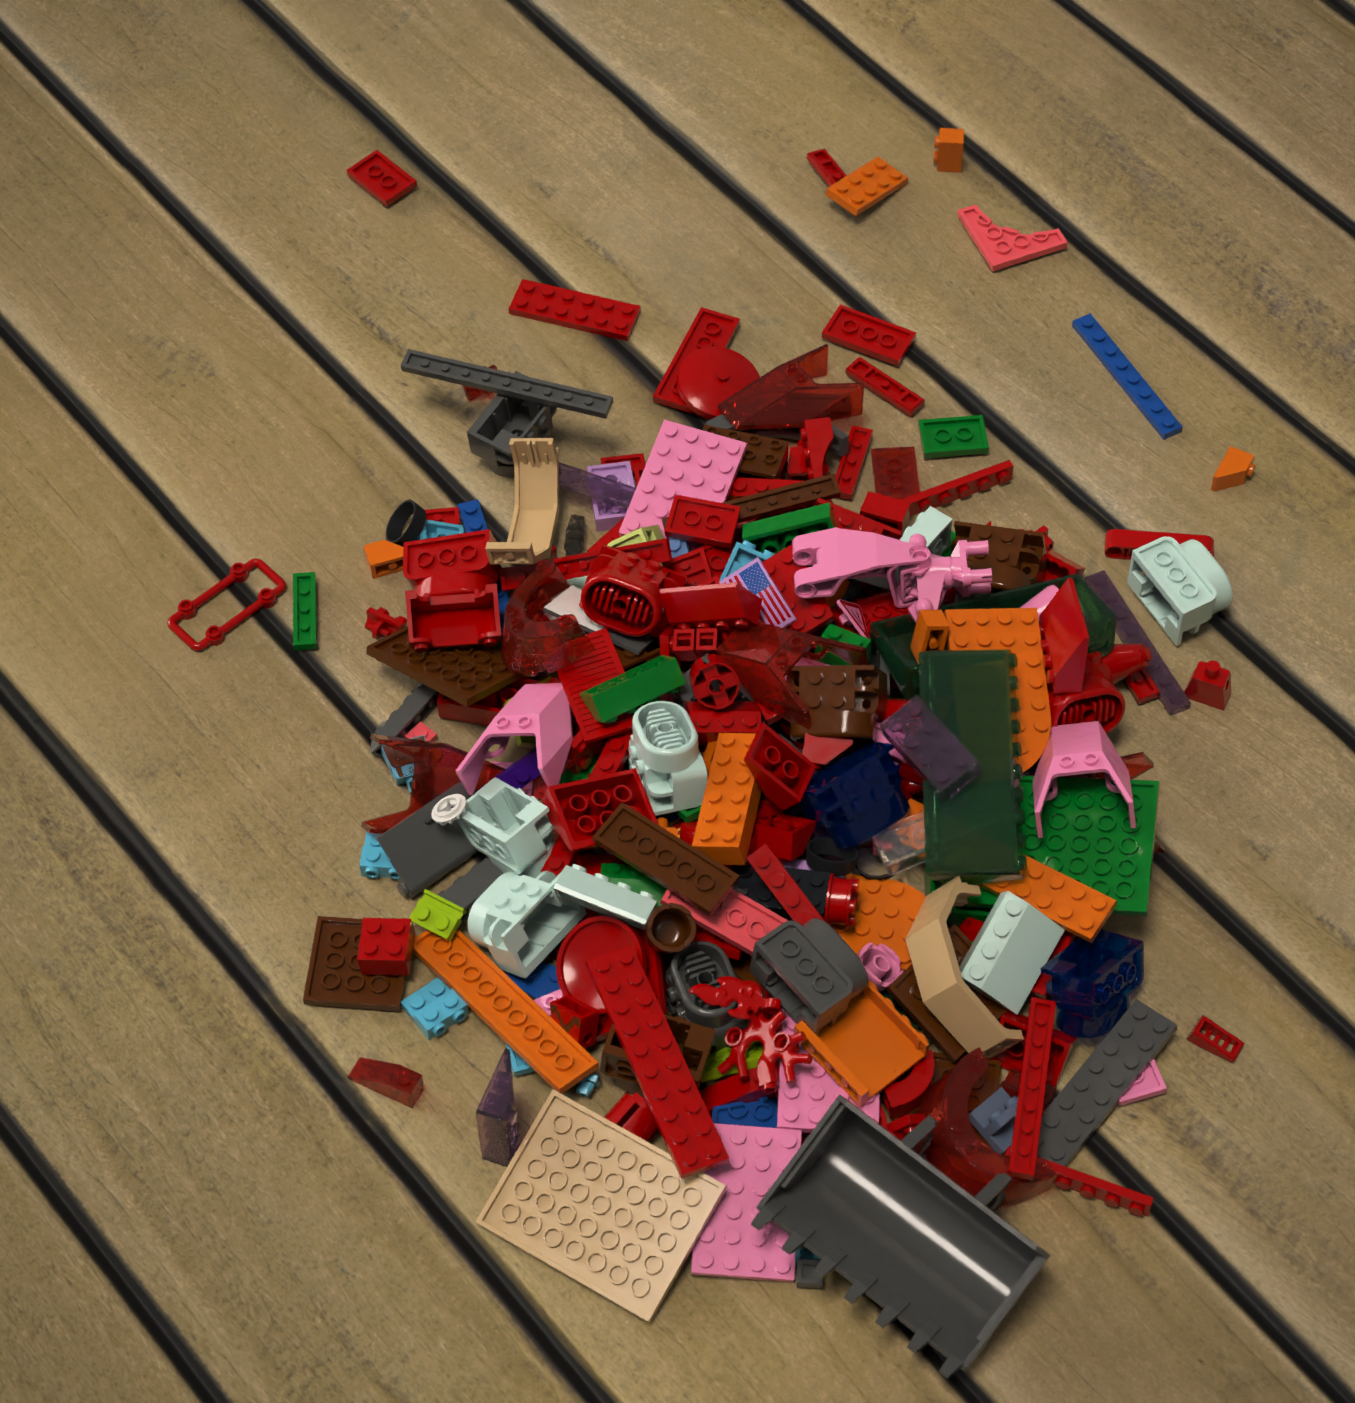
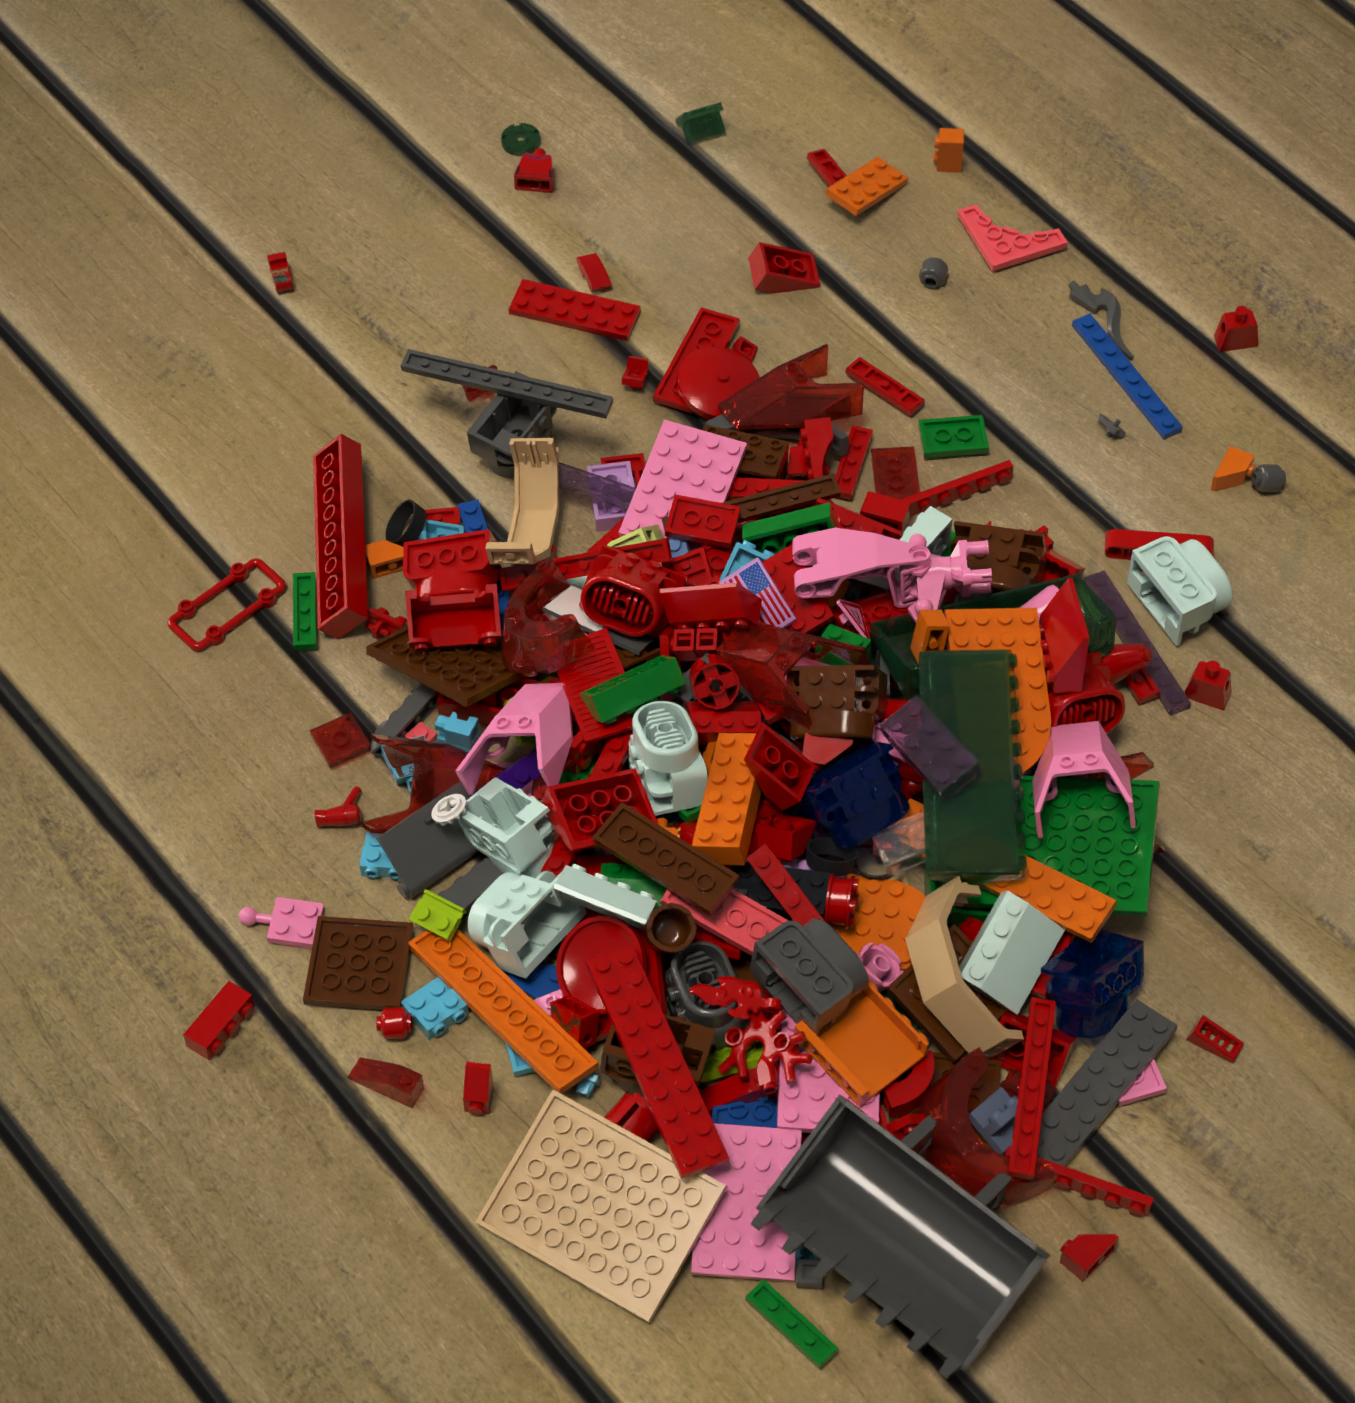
red plate [347,150,417,207] -> none
red brick [357,918,415,975] -> none
slope [476,1048,520,1167] -> none
clear smoke hinge [564,514,586,556] -> none
red plate [822,304,916,366] -> none
none -> red brick [183,981,255,1061]
none -> bright pink plate [239,897,324,949]
none -> red leg [267,252,293,293]
none -> clear red plate [309,712,371,769]
none -> red brick [313,434,368,639]
none -> red piece [315,786,361,828]
none -> red head [376,1007,412,1039]
none -> medium azure hips [434,712,481,758]
none -> red slope [463,1062,494,1115]
none -> clear green tile [501,123,541,156]
none -> red torso [514,148,553,193]
none -> red slope [576,253,612,293]
none -> red bracket [621,356,649,389]
none -> clear green bracket [675,102,726,143]
none -> red slope [731,336,758,363]
none -> green plate [745,1279,838,1369]
none -> red slope [748,242,820,293]
none -> dark grey head [919,257,948,289]
none -> red slope [1060,1234,1119,1282]
none -> dark grey piece [1069,281,1134,360]
none -> dark grey piece [1097,414,1126,438]
none -> red torso [1214,306,1259,352]
none -> dark grey head [1251,464,1286,493]

